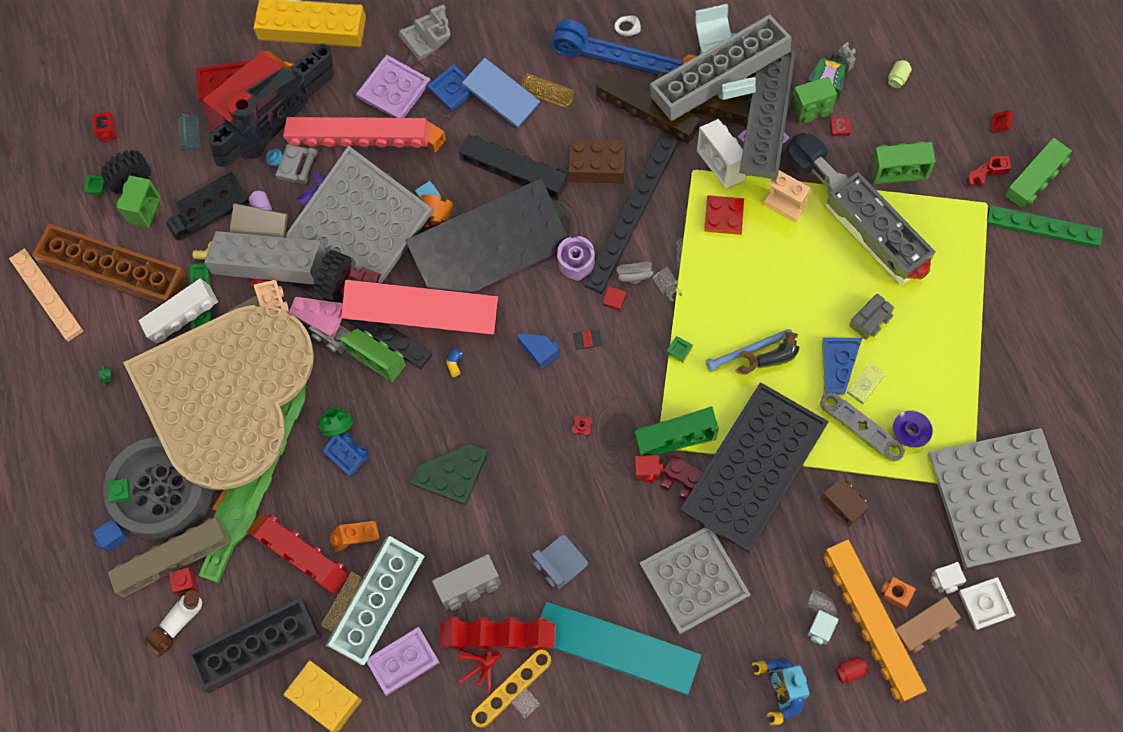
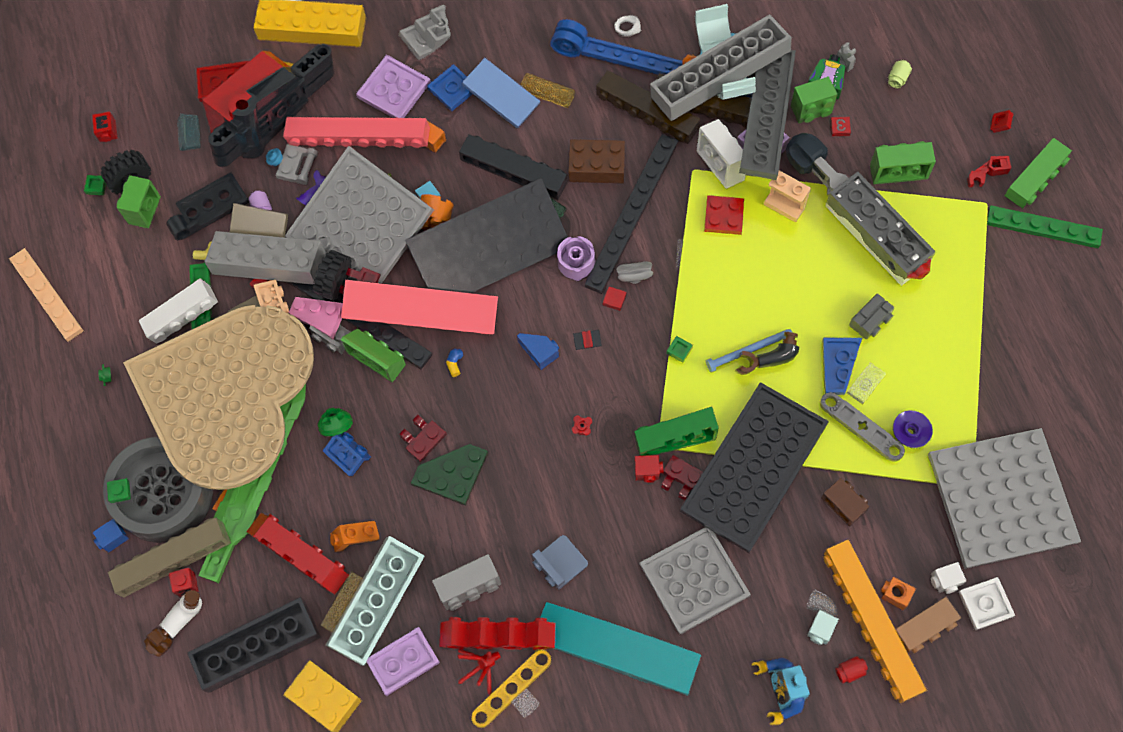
dark orange brick [32,223,188,305] -> none
clear plate [652,267,682,302] -> none
none -> dark red plate [399,415,447,462]

